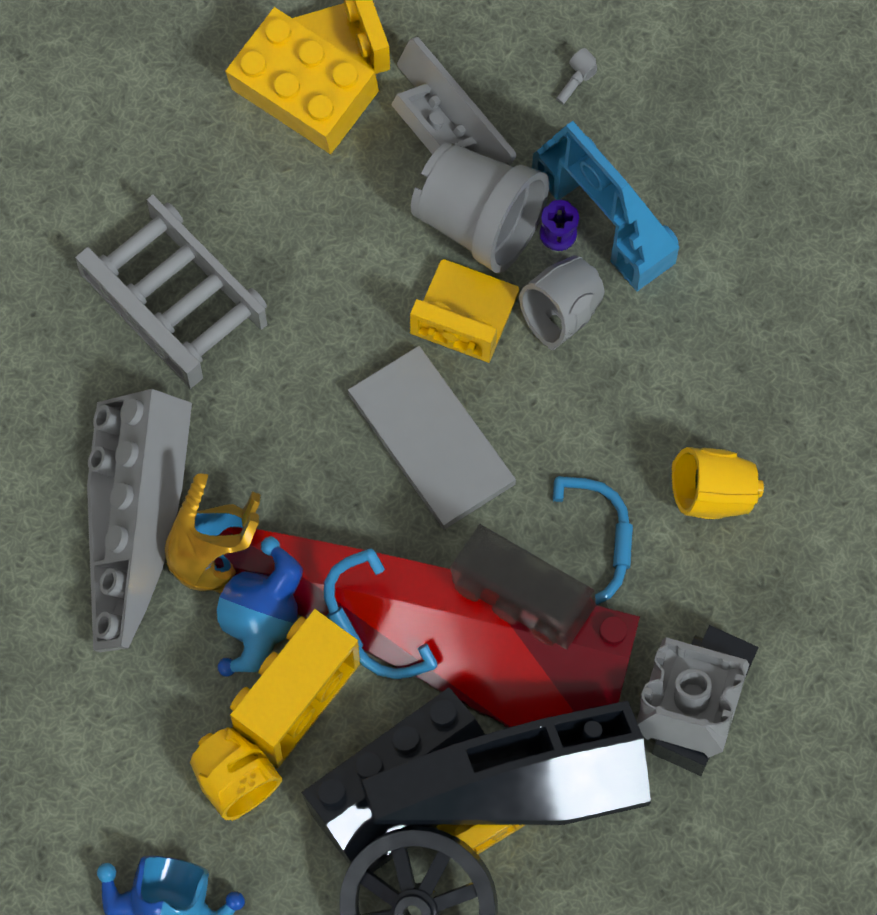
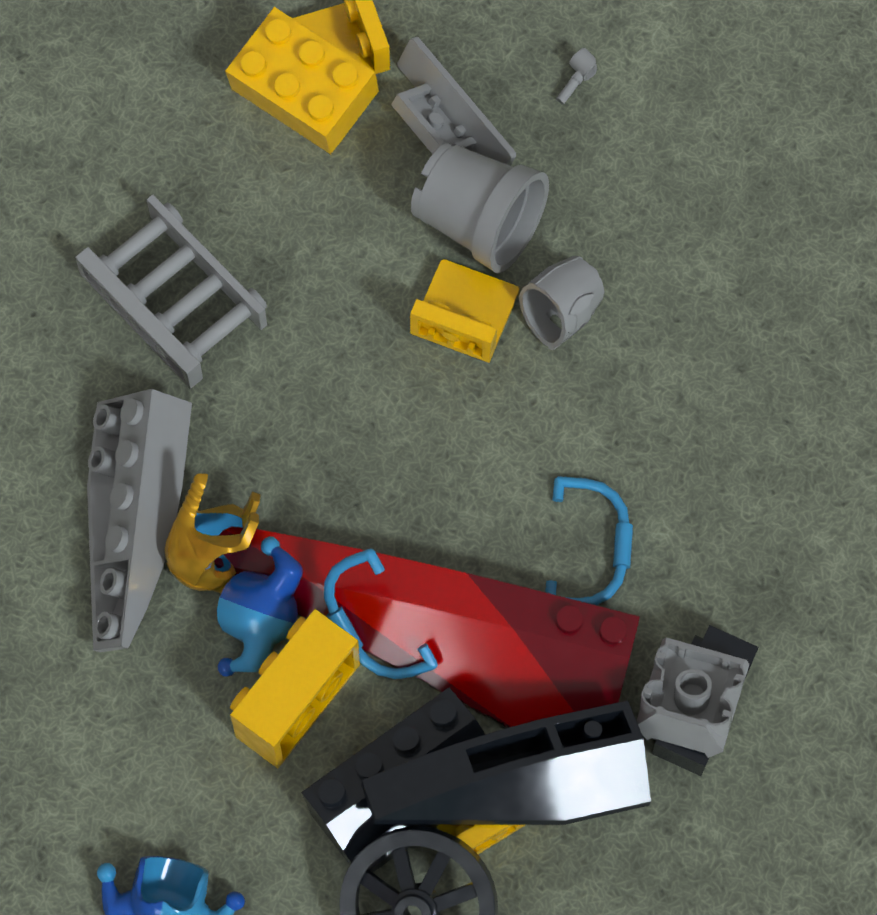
yellow helmet [190,727,282,821] -> none
light grey tile [348,346,516,530] -> none
clear smoke brick [450,524,596,650] -> none
dark azure wedge [532,121,679,291] -> none
dark purple bush [539,200,579,251] -> none
yellow helmet [671,447,764,519] -> none

